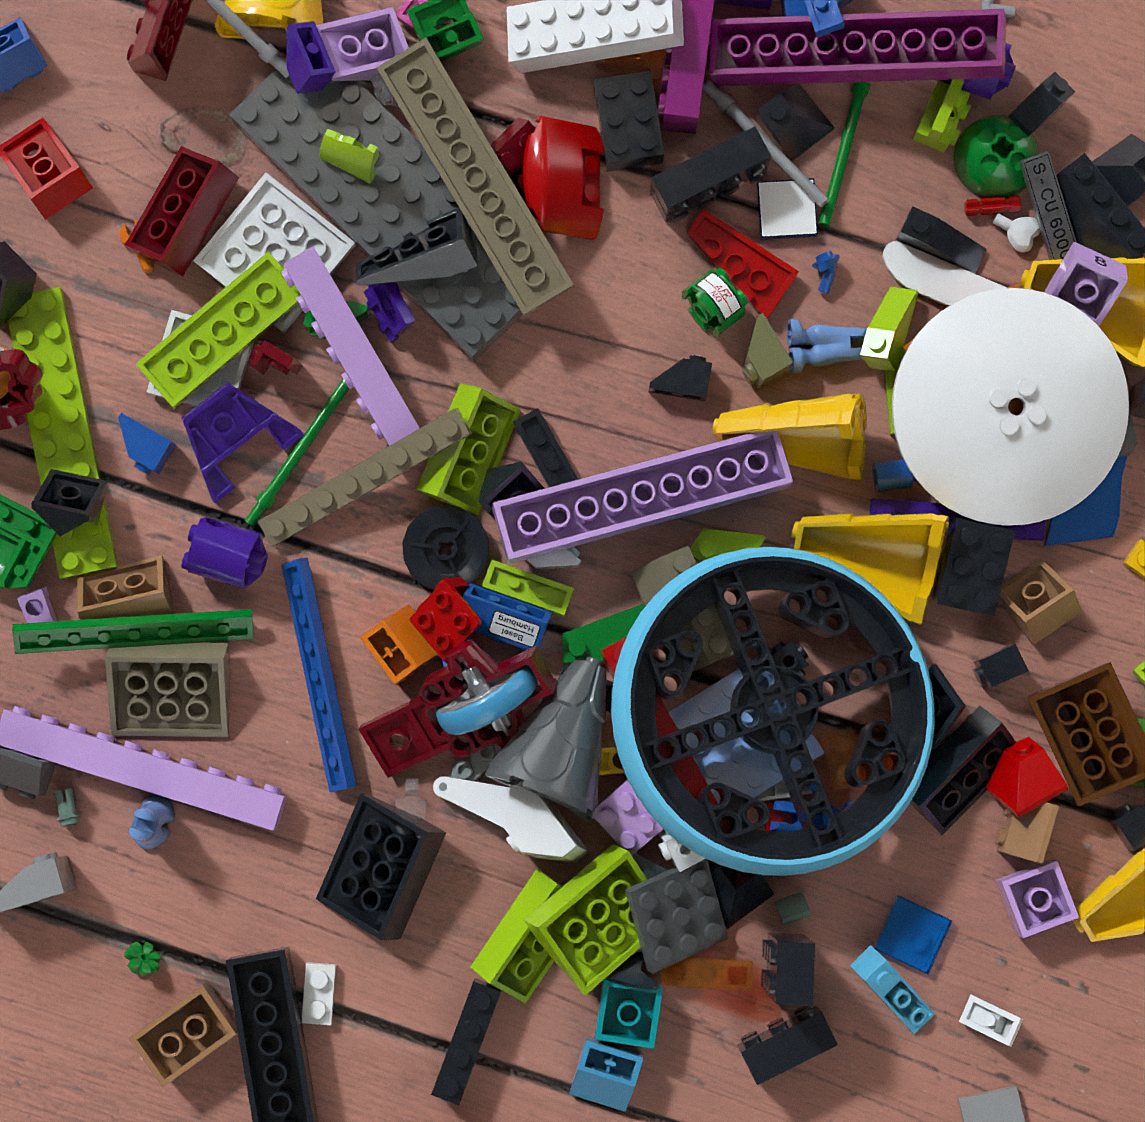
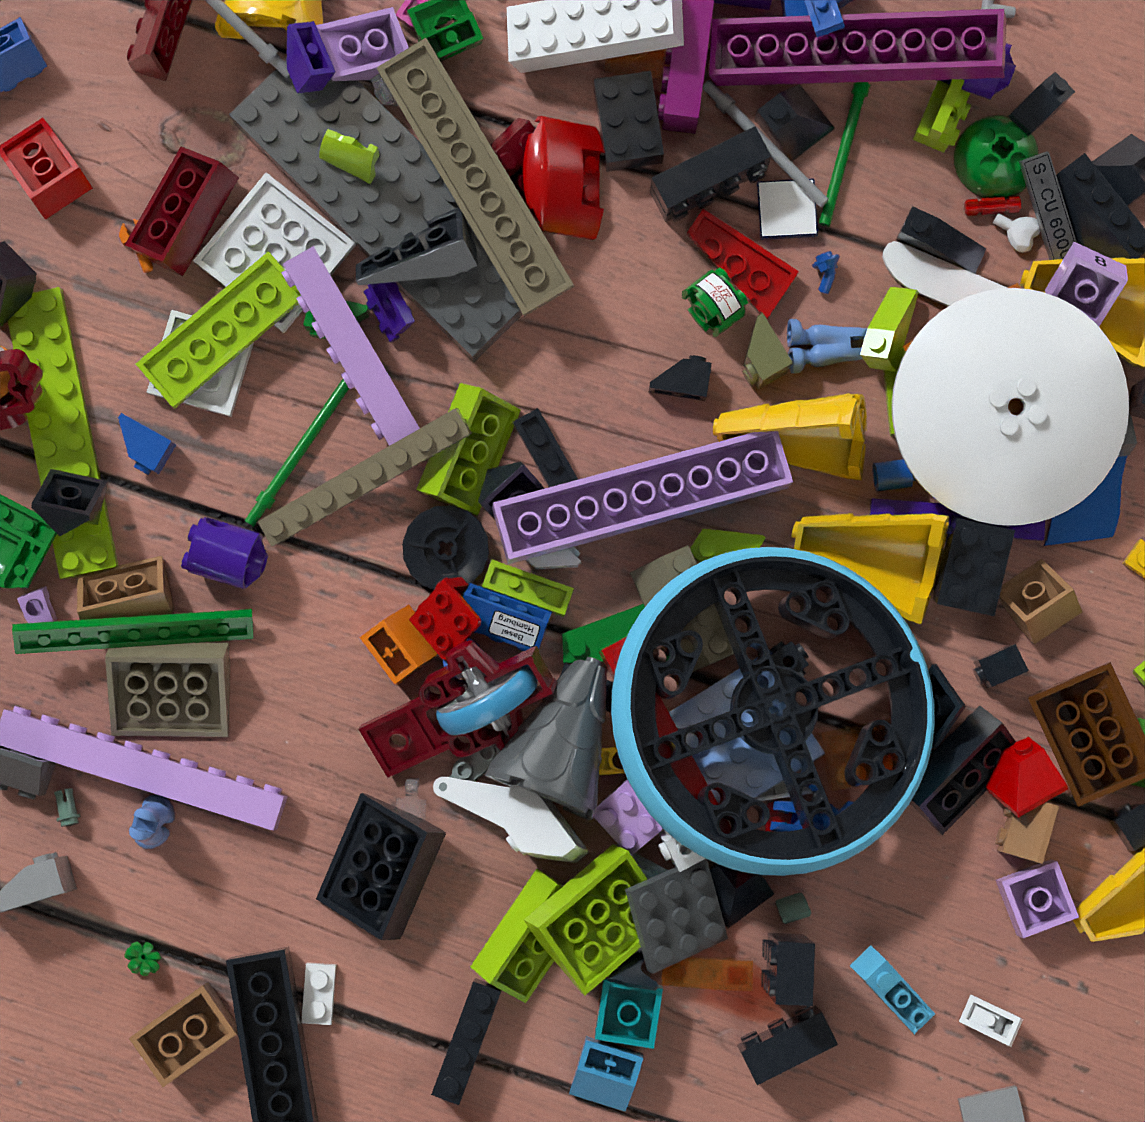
dark purple wing [182,382,304,503] -> none
dark red bracket [249,340,303,375] -> none
blue plate [281,558,356,793] -> none
clear blue tile [874,895,952,974] -> none

